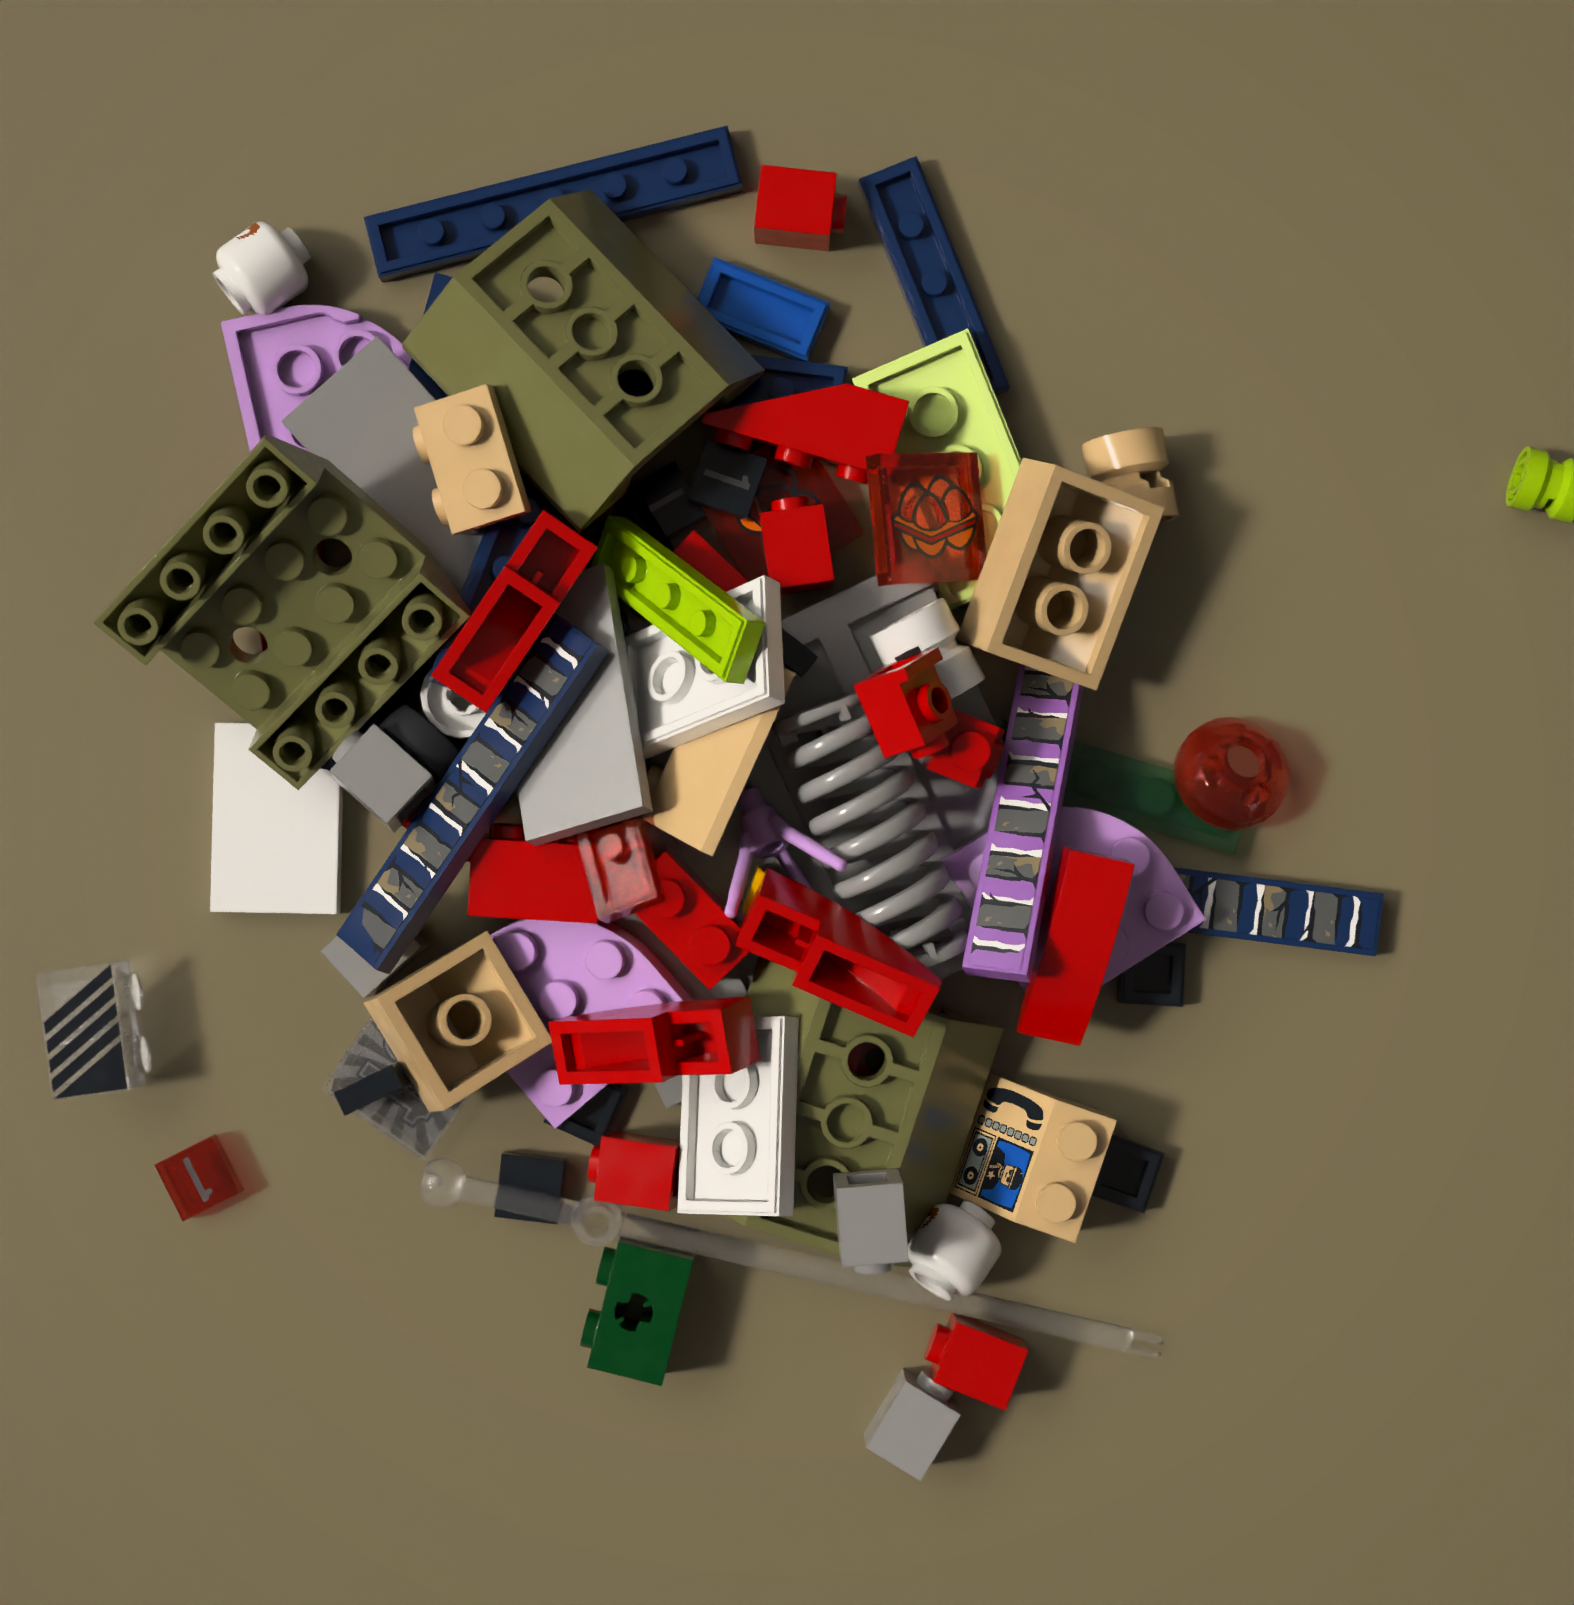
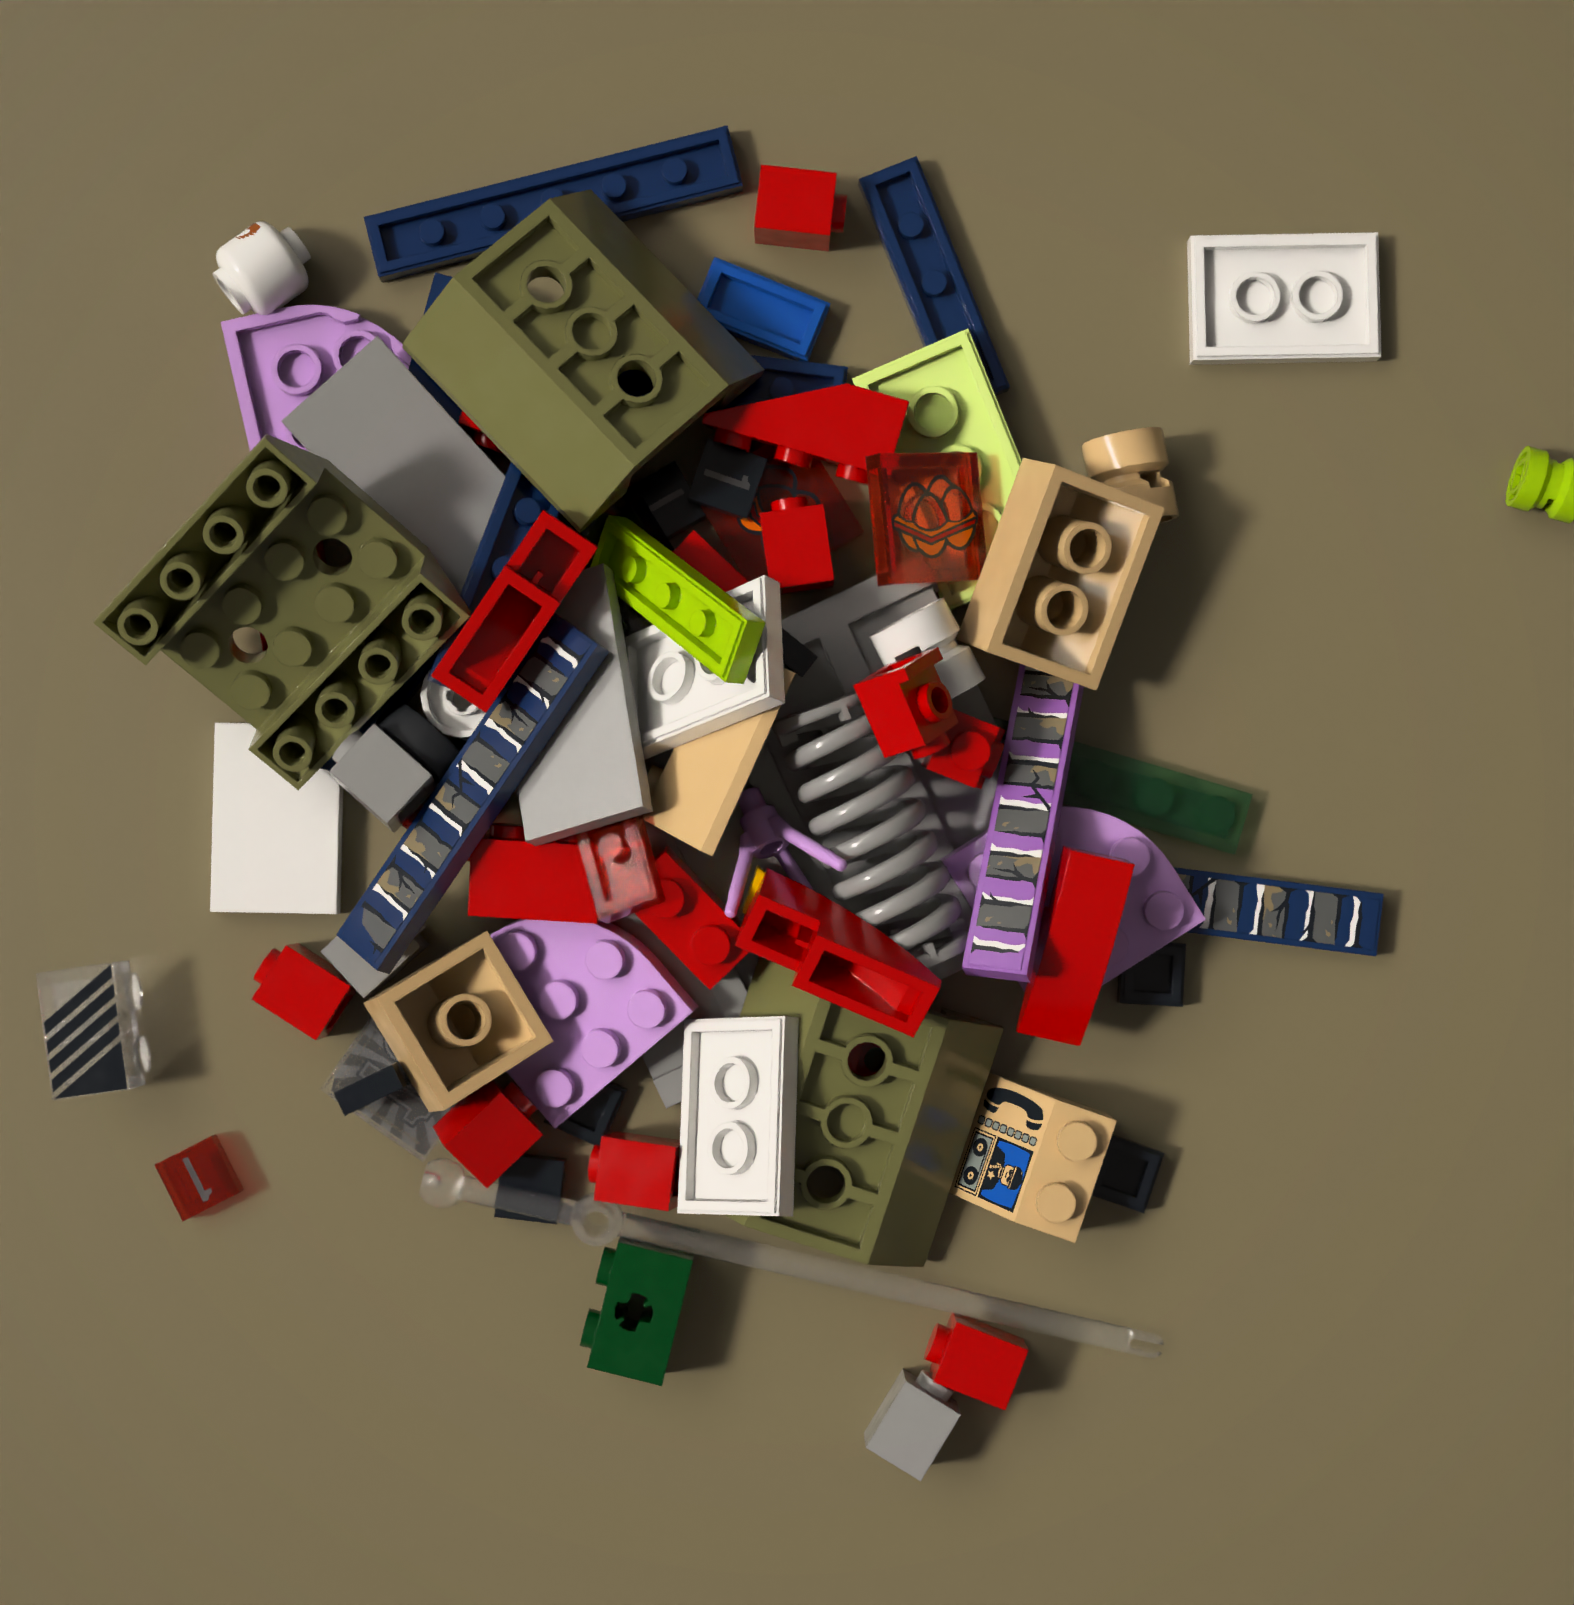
tan bracket [413,384,532,535] -> none
red slope [548,996,761,1085] -> none
light grey brick [833,1168,909,1274] -> none
white head [908,1201,1002,1301] -> none
clear red piece [1174,717,1289,831] -> none
none -> red brick [252,943,357,1040]
none -> red brick [433,1079,543,1188]
none -> white tile [1187,232,1381,365]

